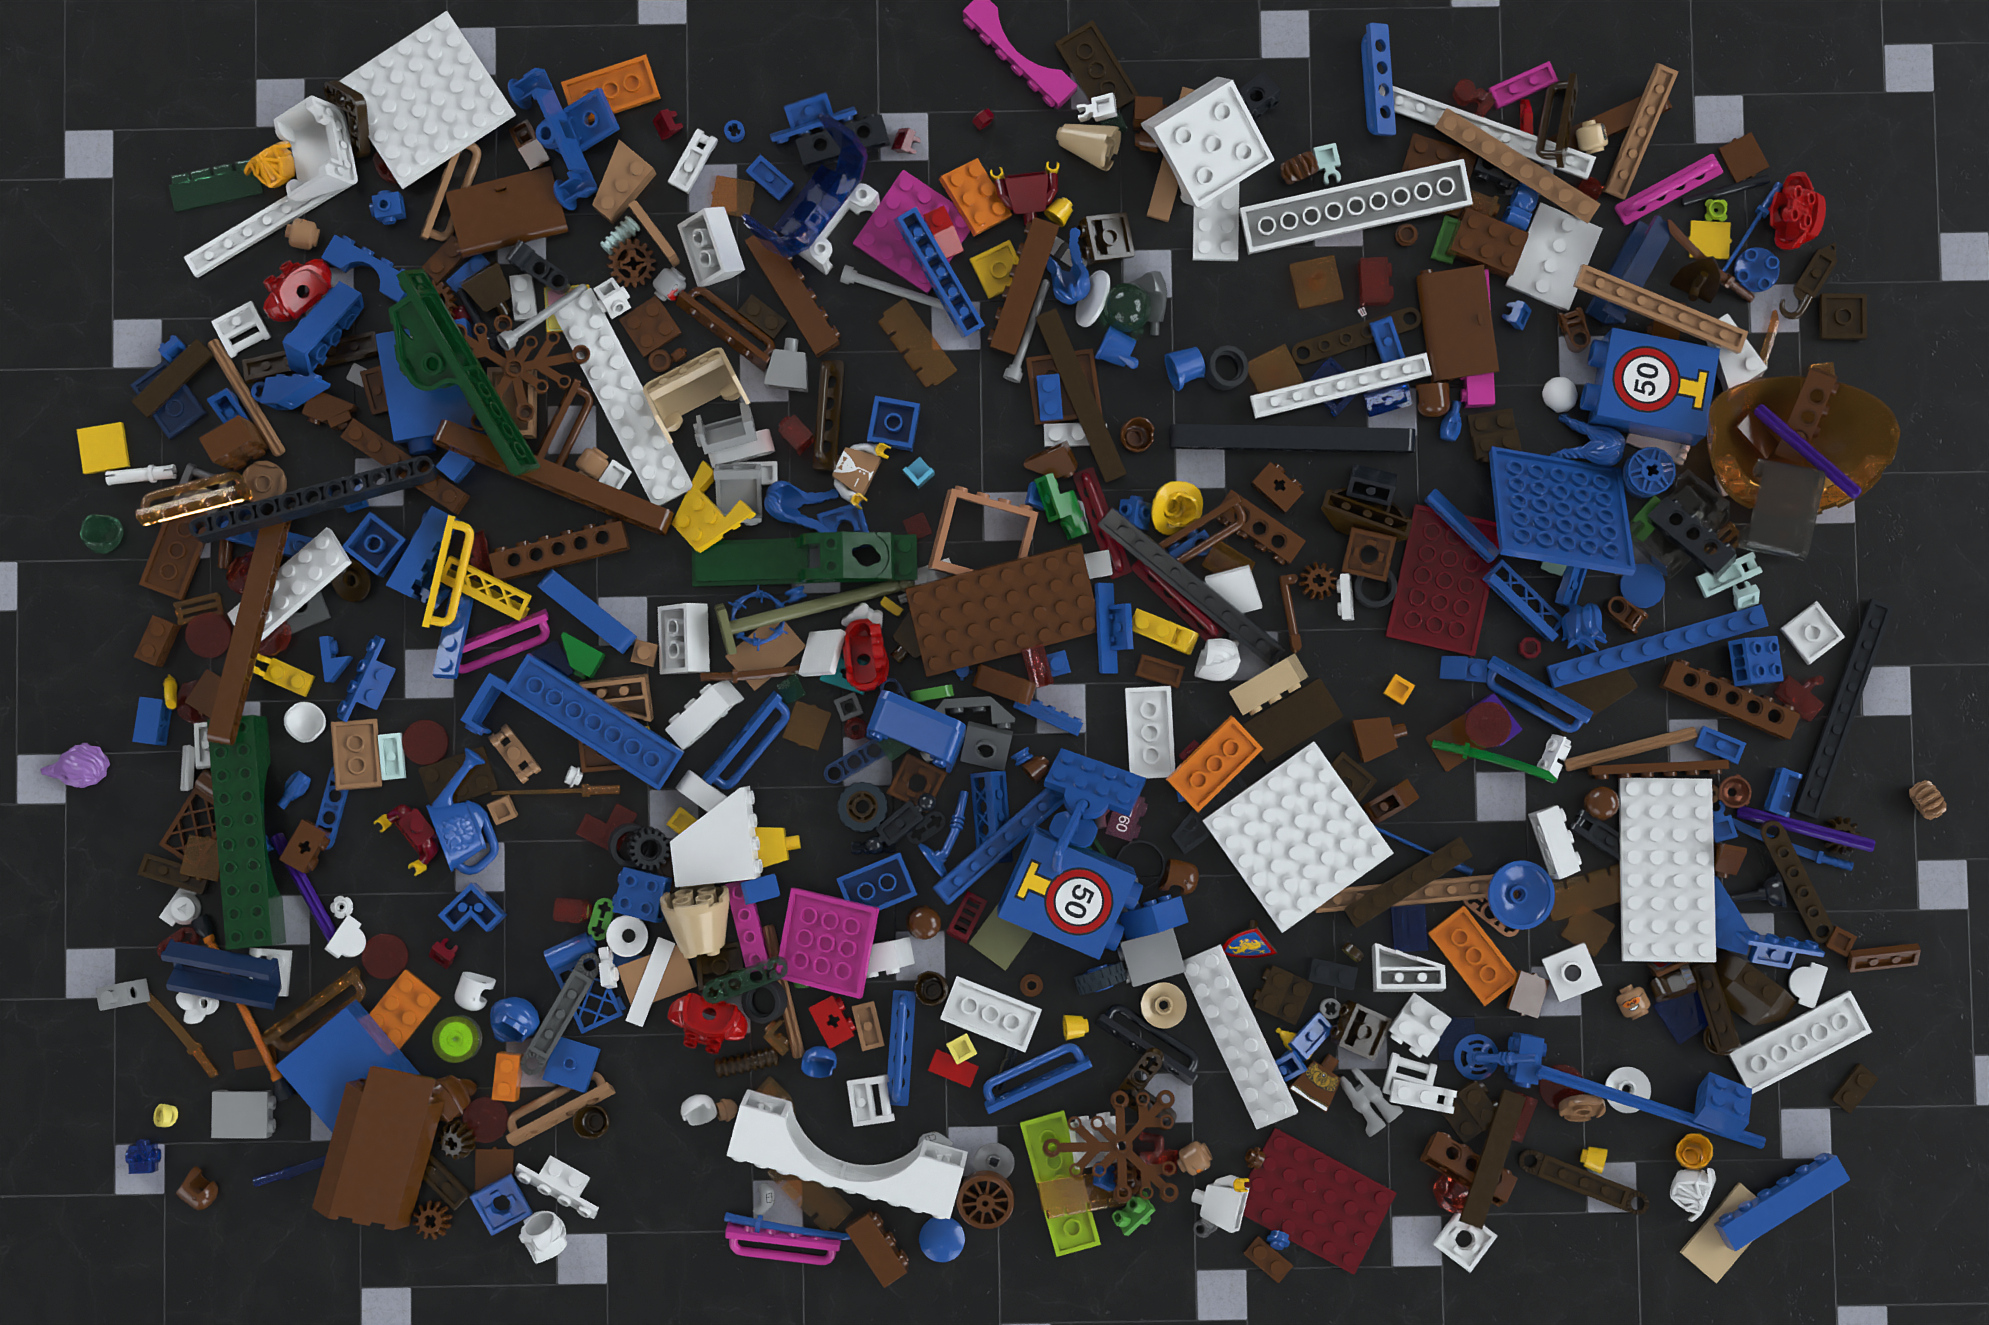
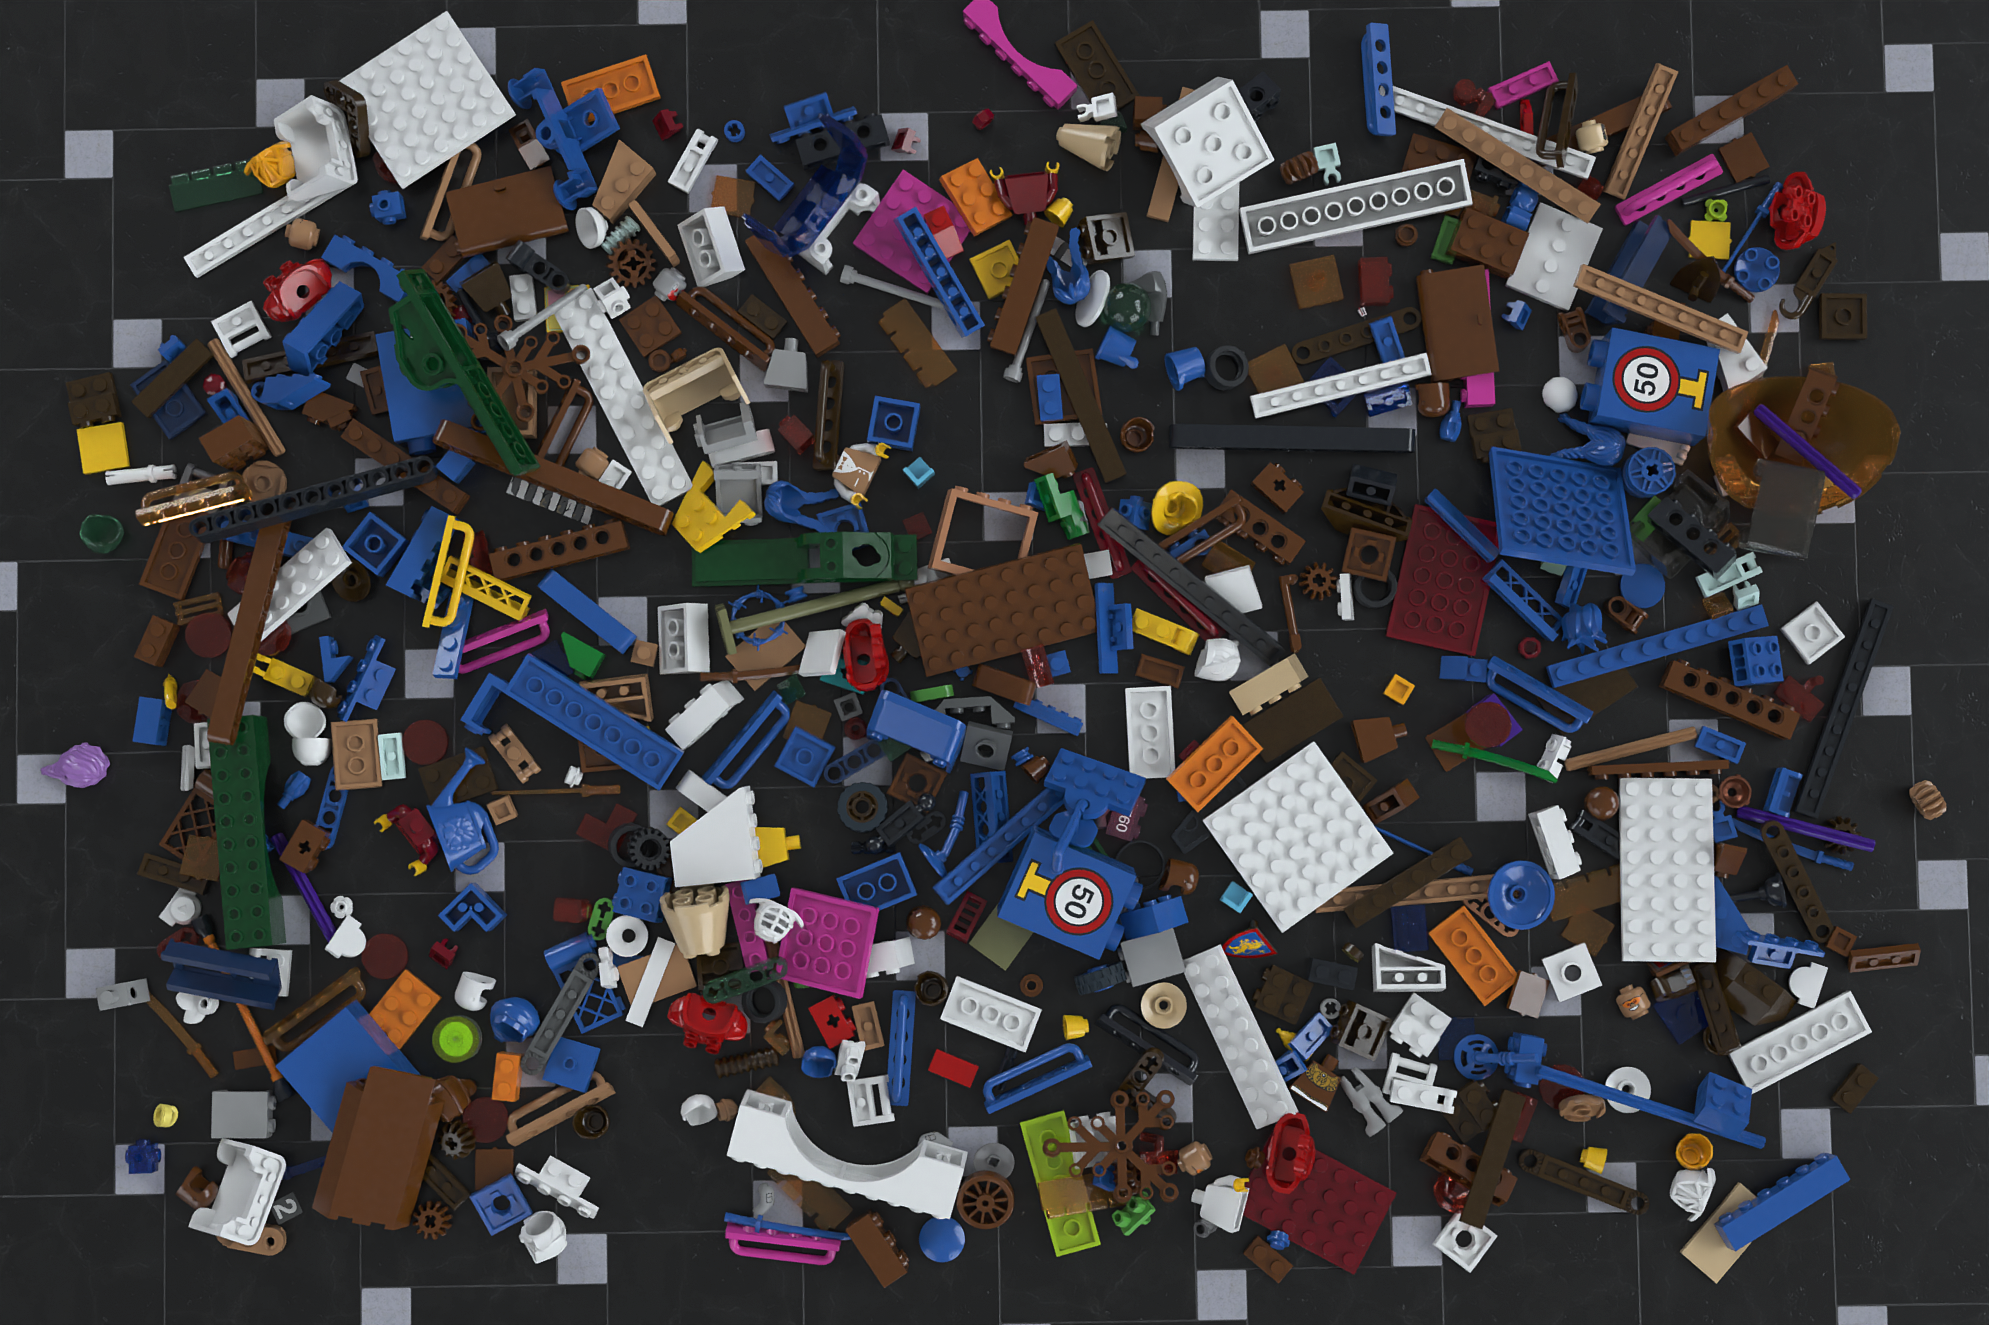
light yellow tile [946,1033,977,1064] -> none
none -> dark brown plate [66,372,122,429]
none -> white windscreen [188,1138,286,1245]
none -> dark red tile [203,374,227,396]
none -> medium nougat piece [216,1223,286,1256]
none -> dark grey sticker [271,1192,303,1225]
none -> white helmet [292,738,332,766]
none -> dark brown hair [308,677,342,708]
none -> sticker [506,476,594,524]
none -> white piece [575,207,608,249]
none -> white piece [749,898,804,944]
none -> blue plate [774,726,836,787]
none -> white hips [834,1040,865,1082]
none -> medium azure panel [1219,881,1253,913]
none -> red piece [1266,1112,1316,1194]
none -> reddish brown brick [1664,65,1798,156]
none -> clear orange tile [1702,592,1733,620]

